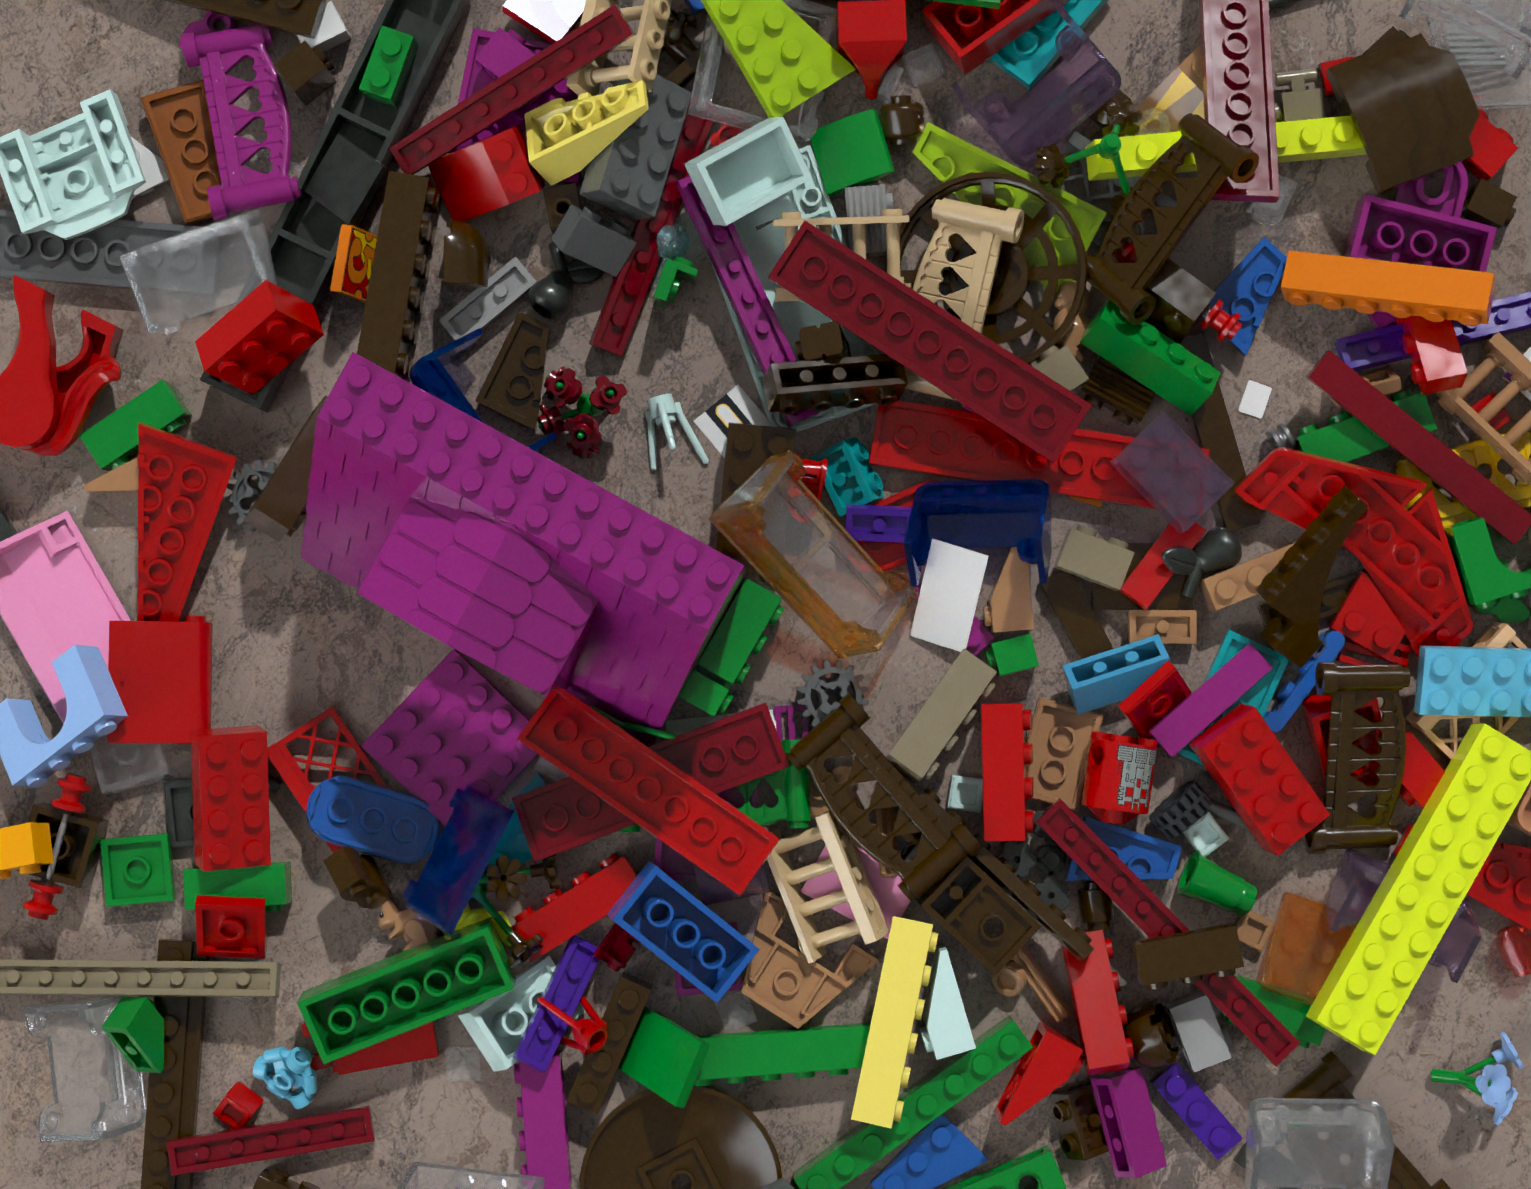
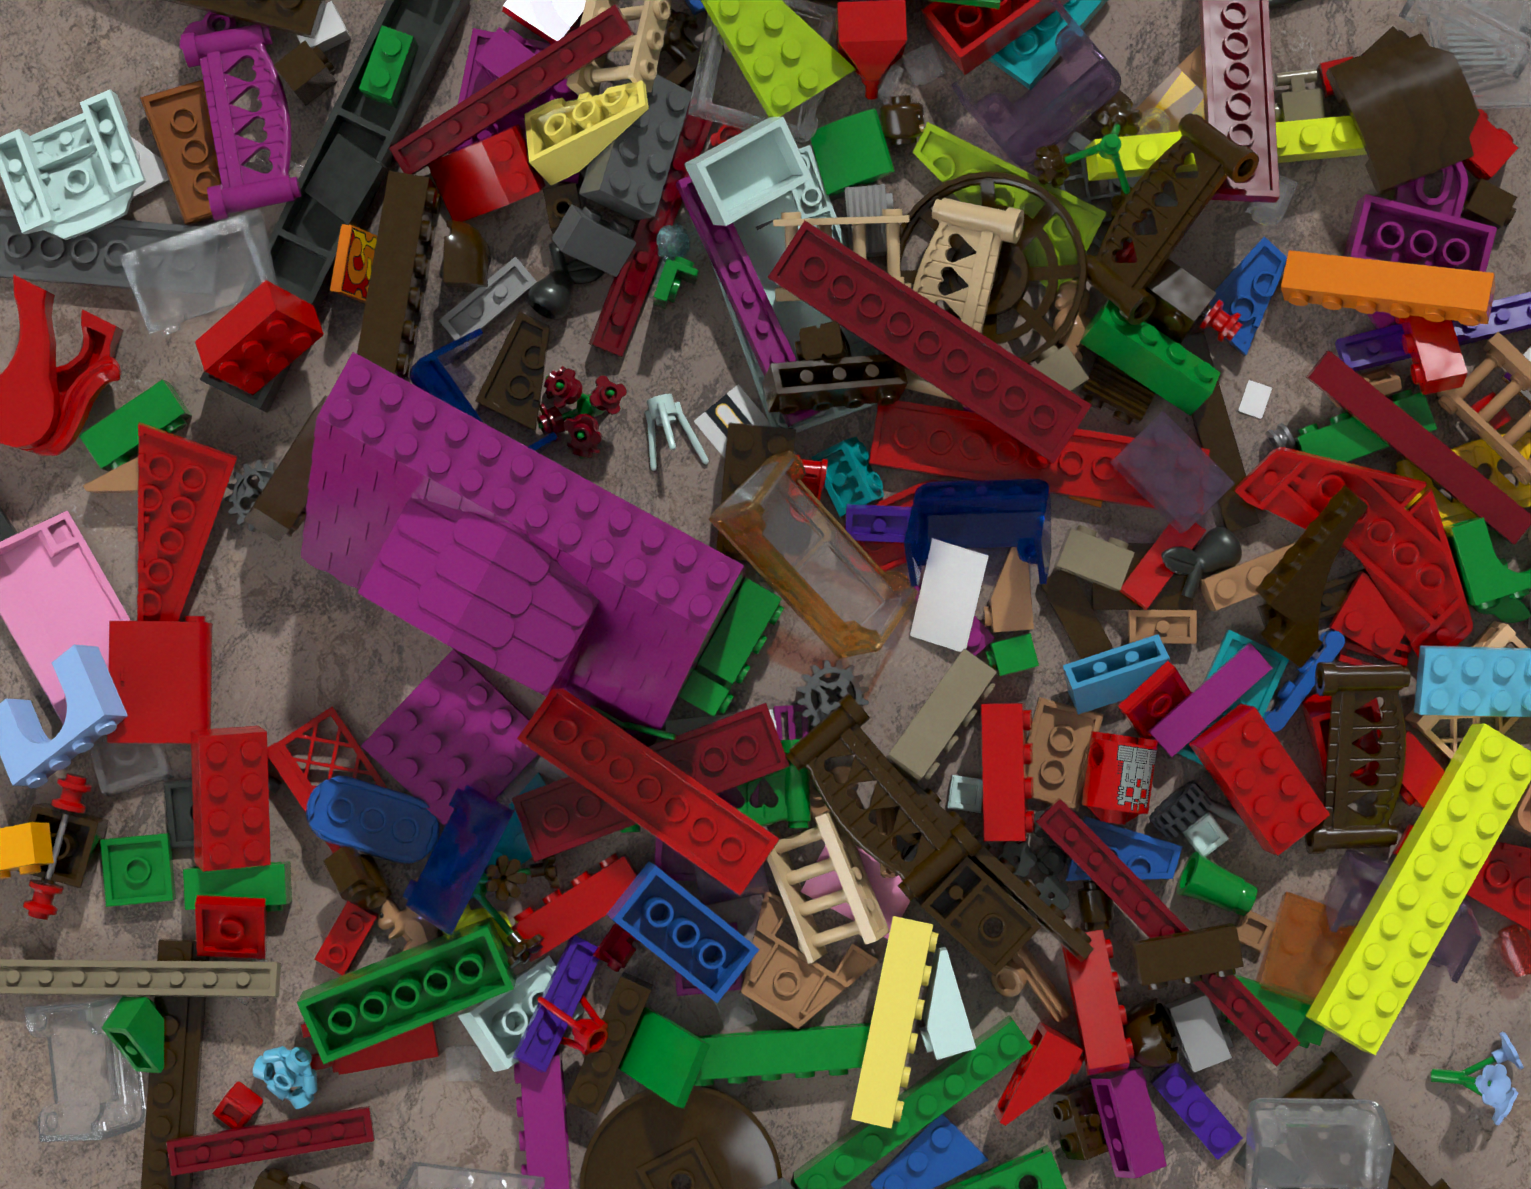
none -> red piece [314,901,379,976]

